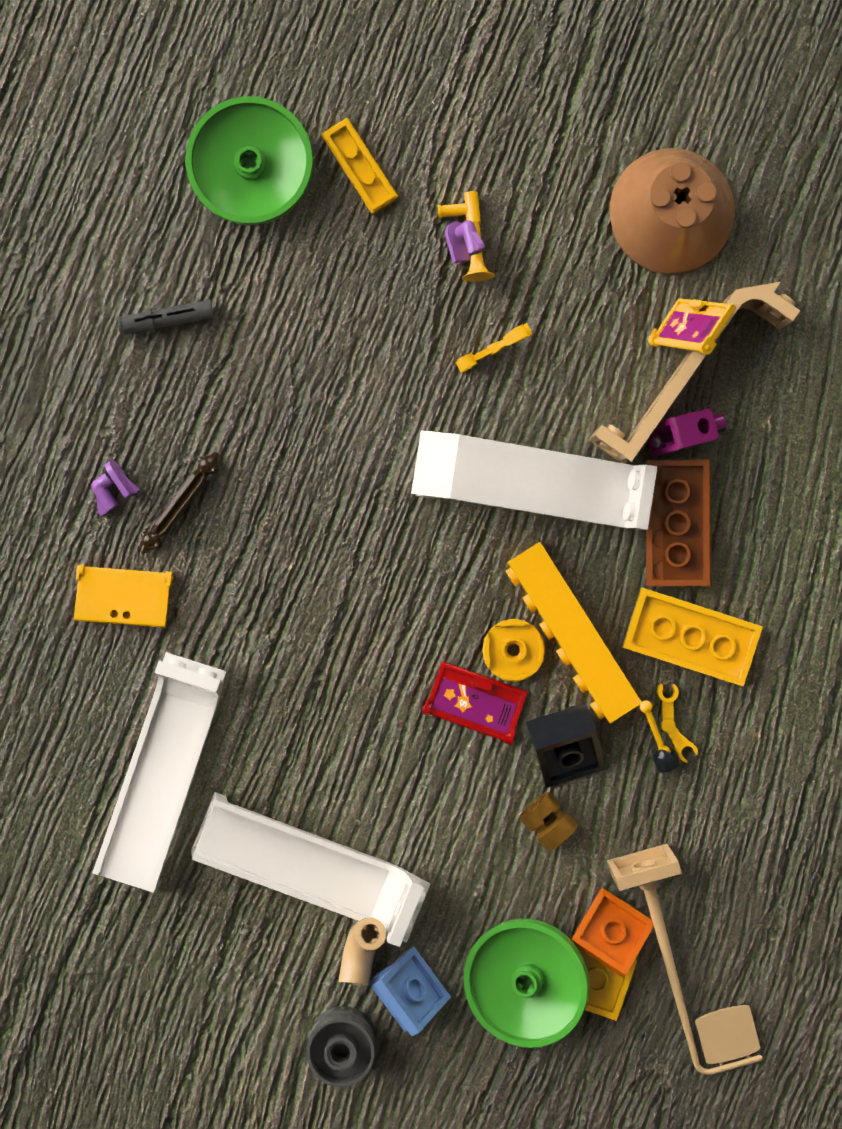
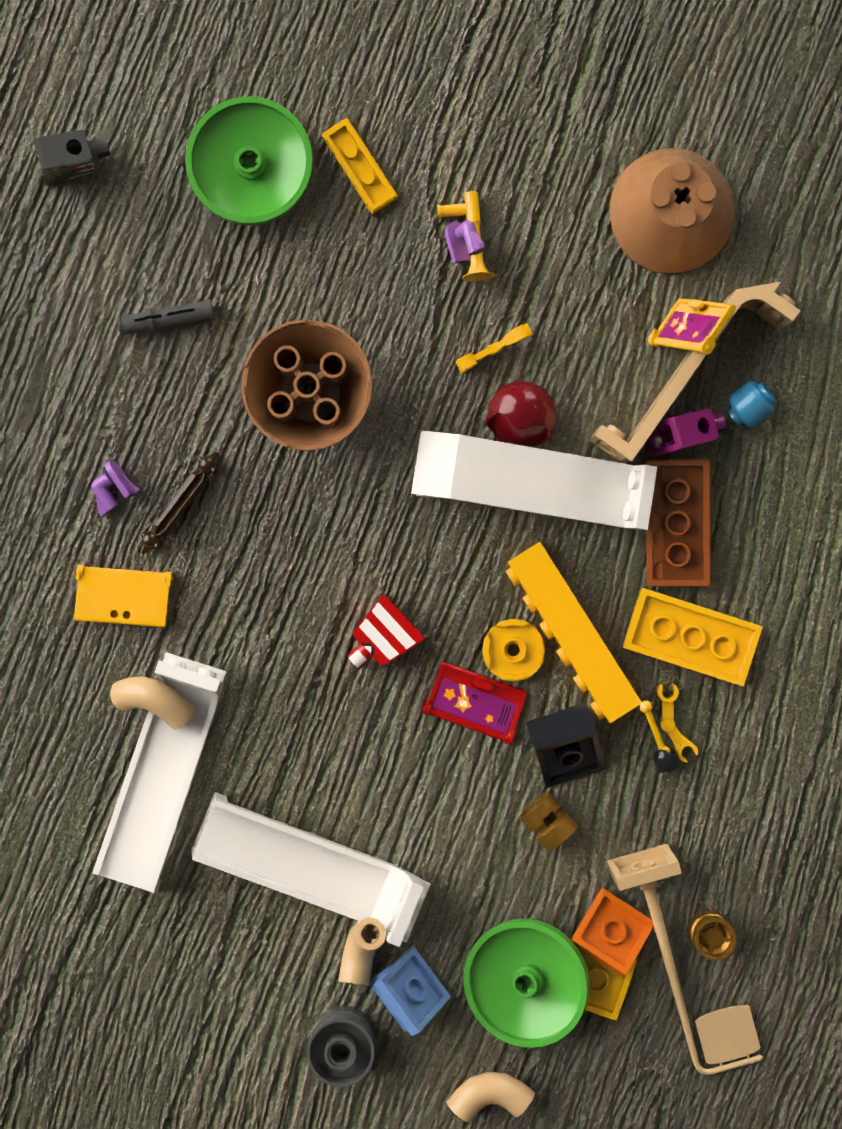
none -> dark grey torso [33,130,110,186]
none -> tan cylinder [110,676,196,730]
none -> medium nougat cone [241,319,372,451]
none -> torso [347,594,425,670]
none -> tan cylinder [446,1072,535,1123]
none -> dark red helmet [485,381,557,447]
none -> pearl gold wheel [688,910,736,960]
none -> dark azure head [728,381,777,428]

